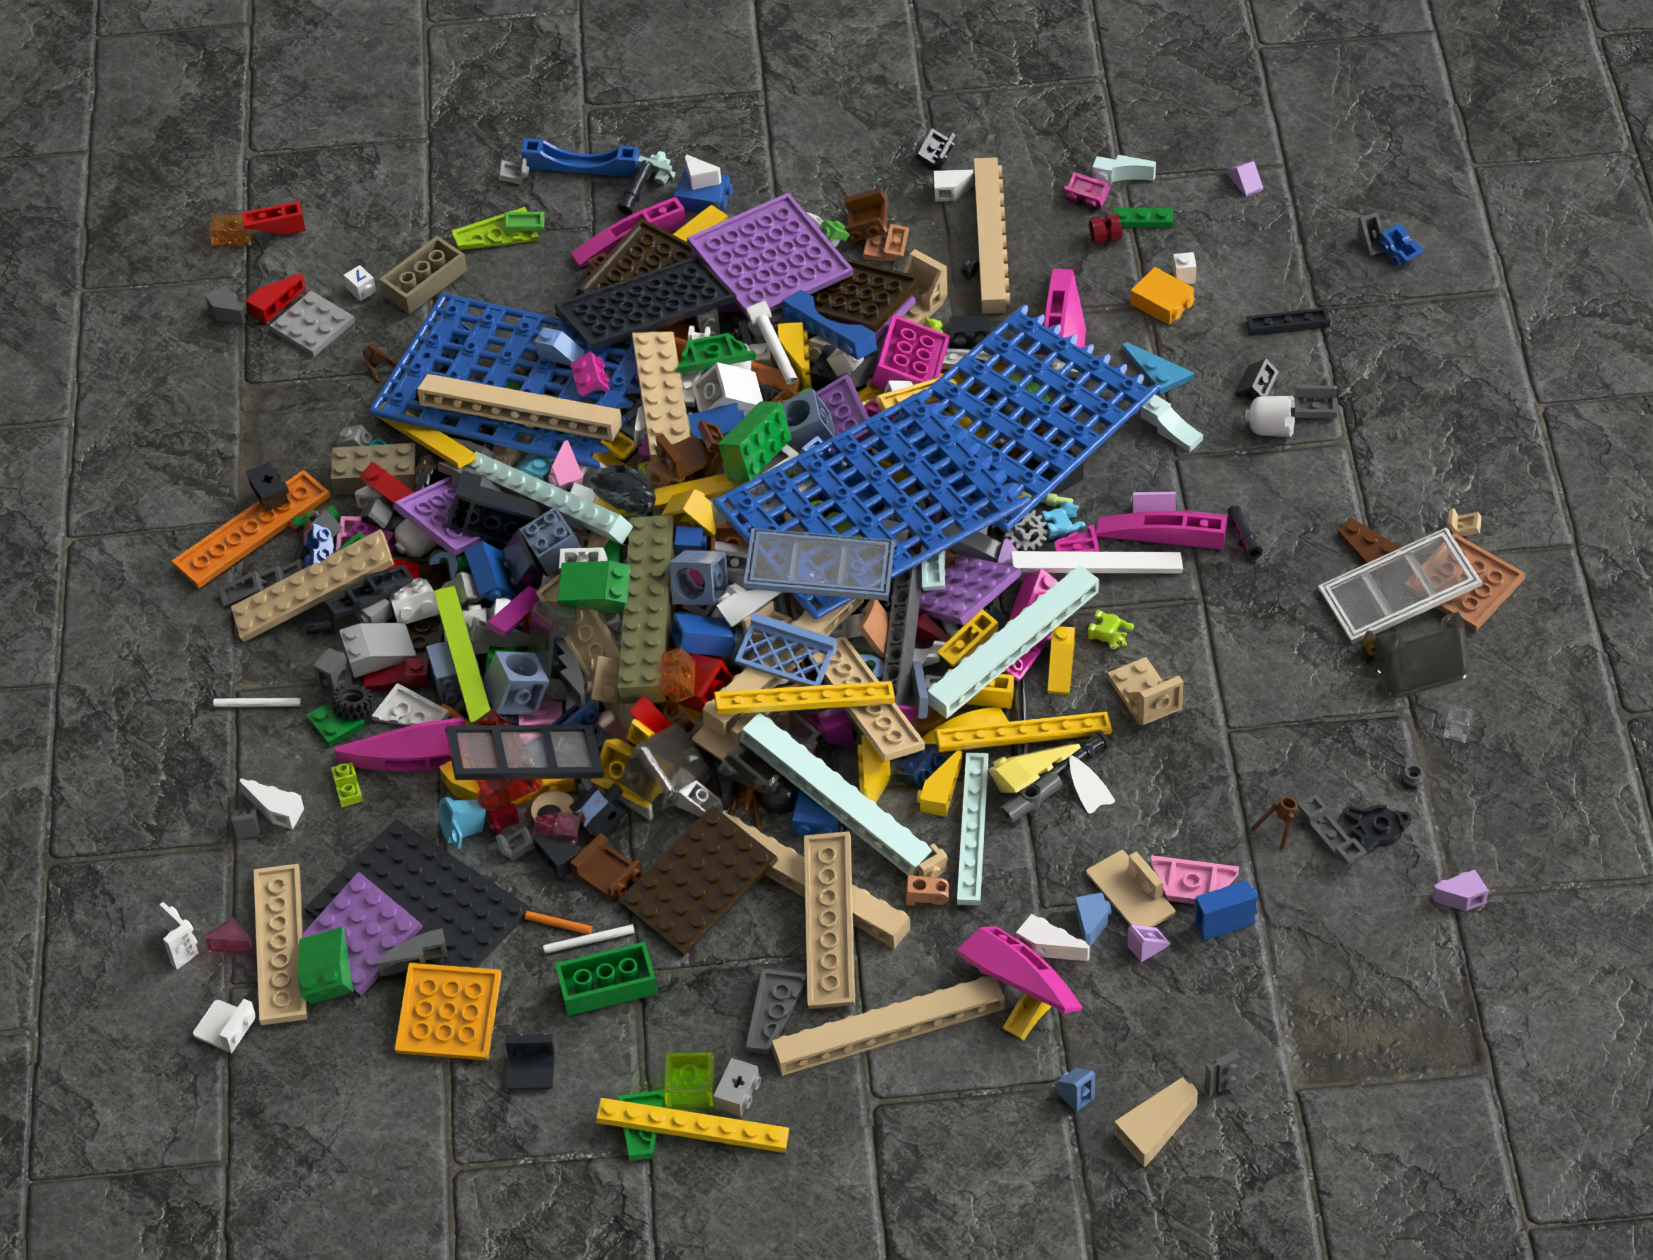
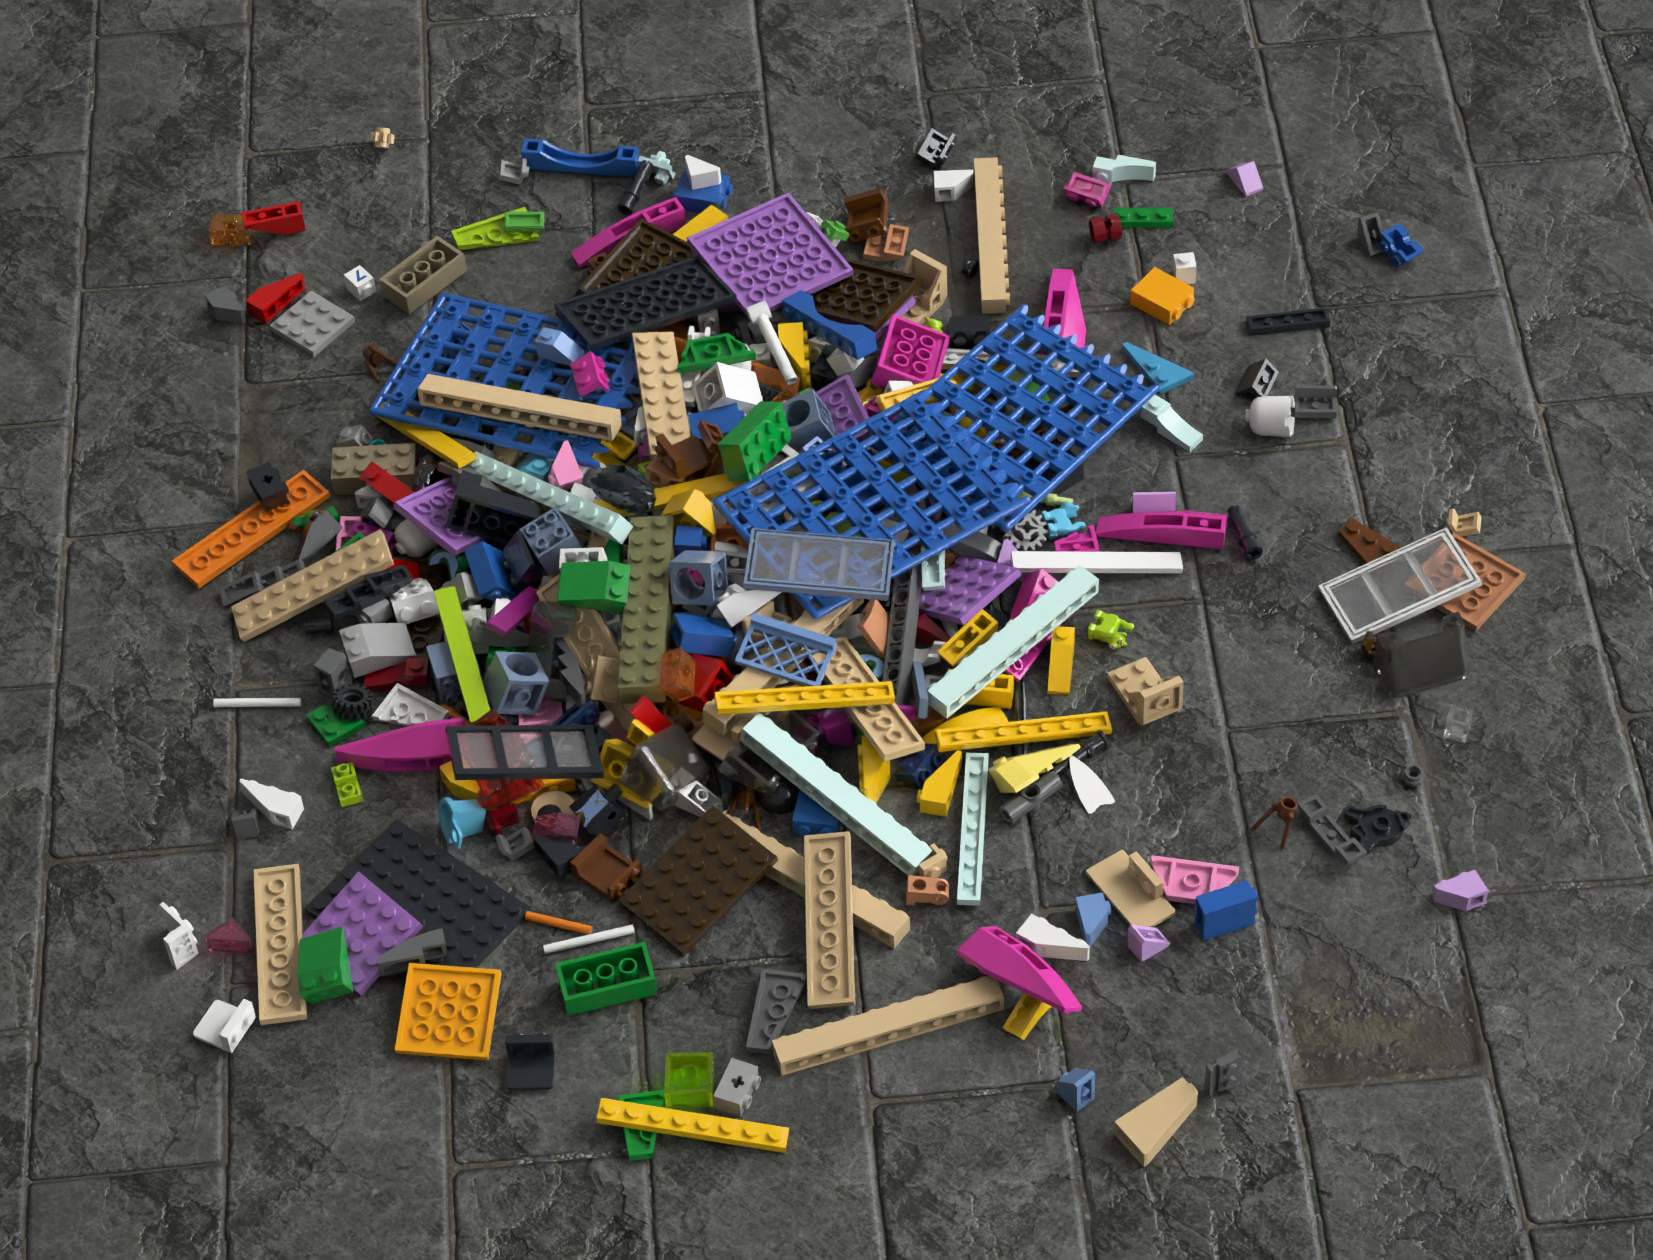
blue cylinder [304,524,334,568] -> none
none -> tan gear [370,127,394,149]

